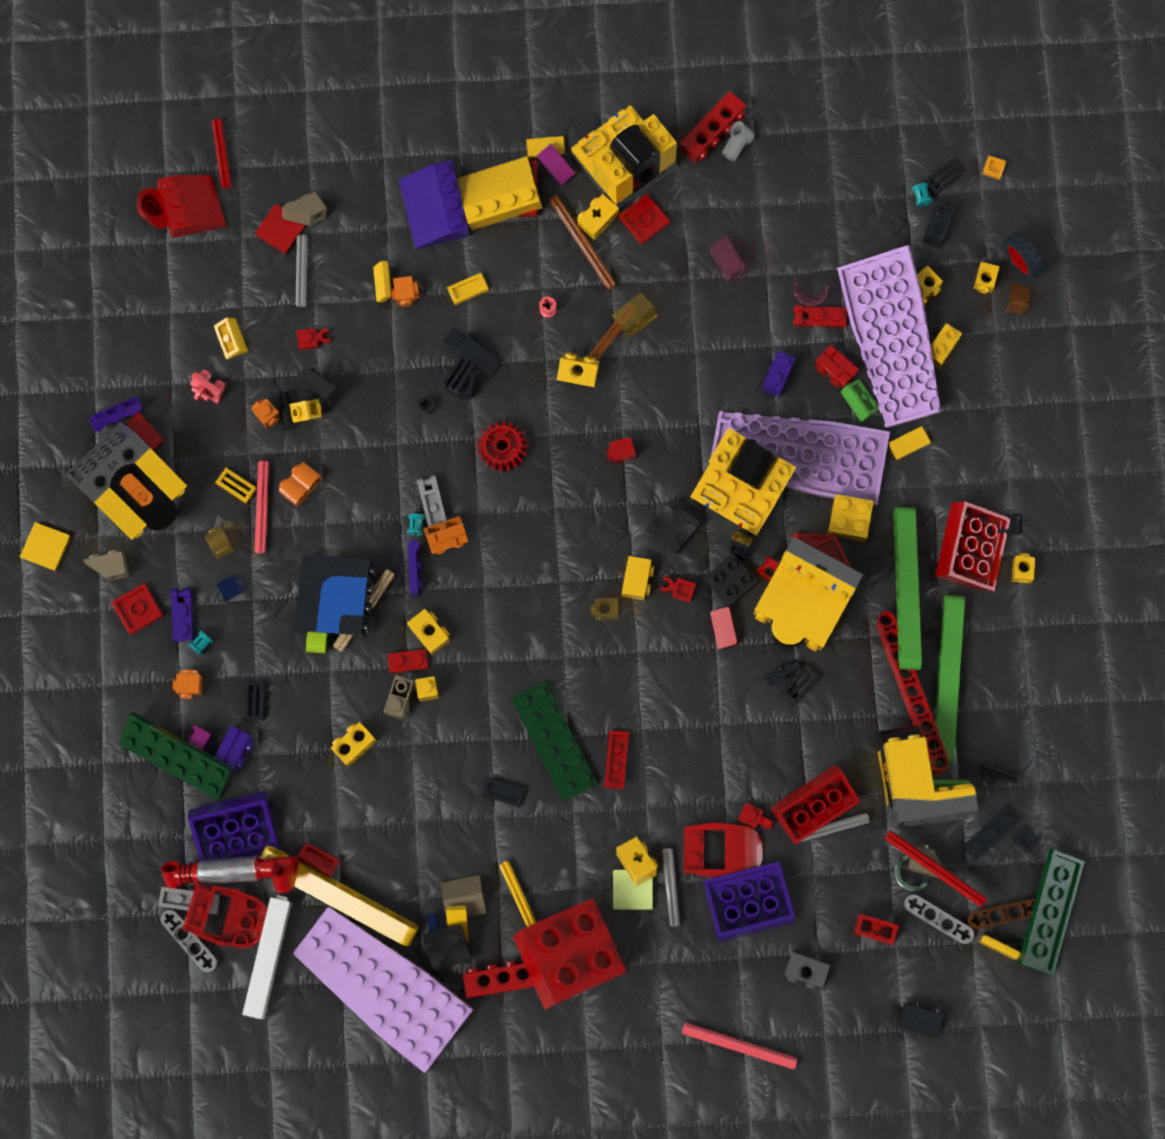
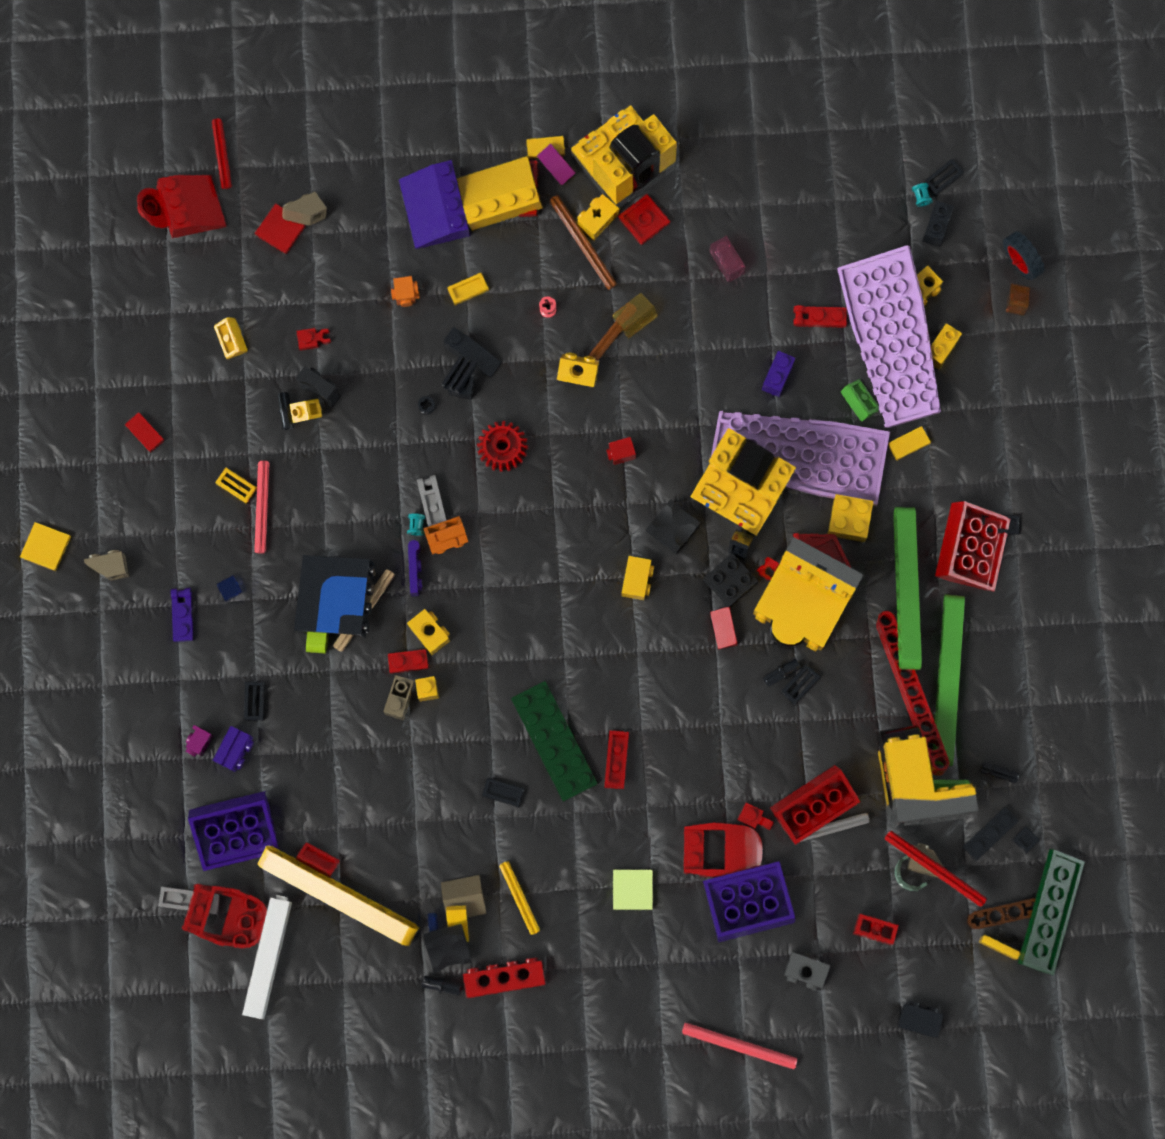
piece [65,422,187,540] -> none
dark purple plate [90,396,143,432] -> none
red tile [111,583,164,636] -> none
dark green plate [118,712,233,800] -> none
piece [161,856,299,893] -> none
light grey beam [161,910,218,972] -> none
orange brick [173,670,203,699] -> none
teal bush [188,630,213,656] -> none
coral hips [191,369,225,404] -> none
clear yellow brick [204,527,234,560] -> none
orange brick [252,398,281,429] -> none
orange brick [278,462,322,508] -> none
lavender wing [293,907,474,1073] -> none
light grey axle [296,235,308,307] -> none
yellow brick [331,722,377,767] -> none
yellow tile [373,261,391,303] -> none
red brick [513,899,626,1010] -> none
clear yellow brick [591,598,619,621] -> none
yellow brick [616,837,658,887] -> none
red plate [660,577,696,603] -> none
light grey axle [662,848,680,927] -> none
red brick [679,91,746,164] -> none
light grey piece [722,121,754,162] -> none
clear pink helmet [793,280,829,306] -> none
red brick [815,345,859,389] -> none
light grey beam [904,895,974,944] -> none
yellow brick [973,262,999,294] -> none
light orange tile [982,155,1006,180] -> none
yellow brick [1011,553,1035,584] -> none

